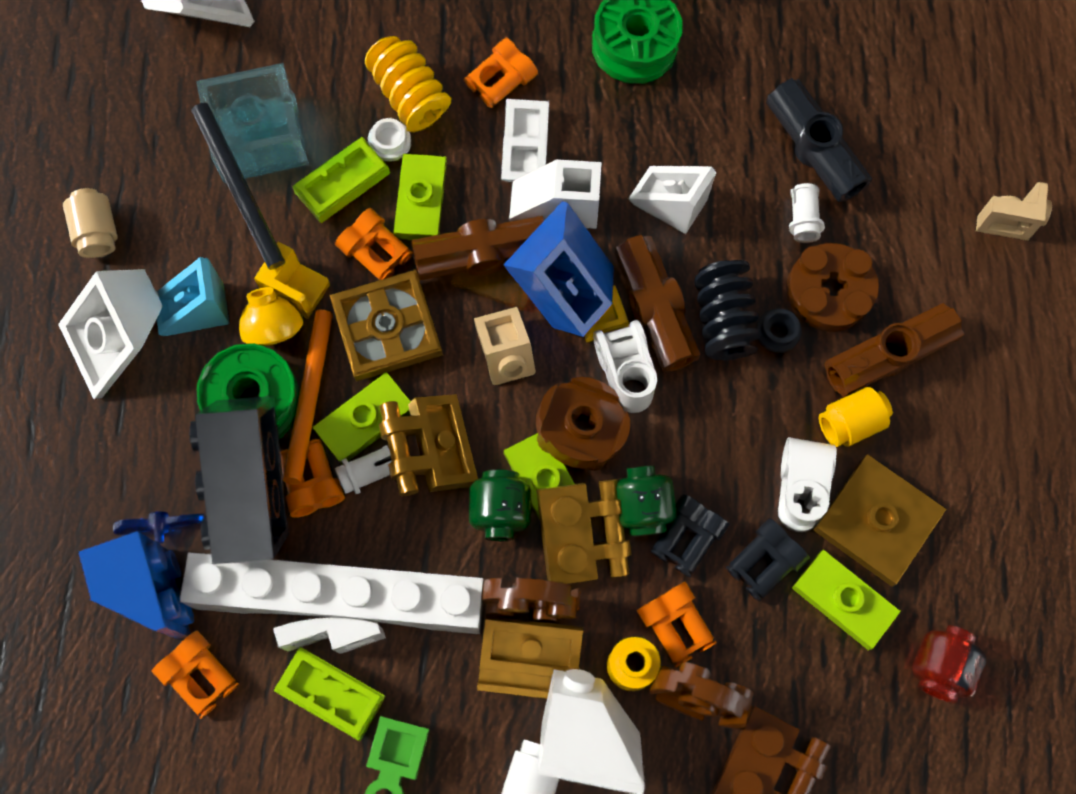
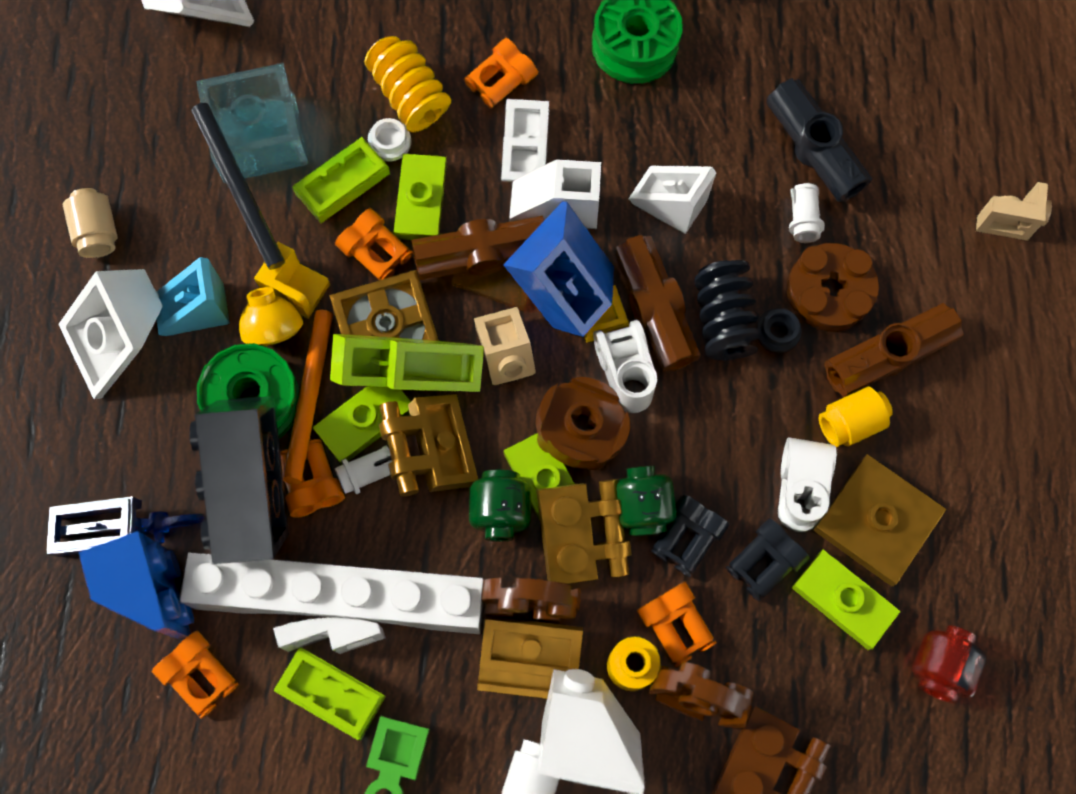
none -> tile [47,497,142,557]
none -> lime slope [330,334,484,392]

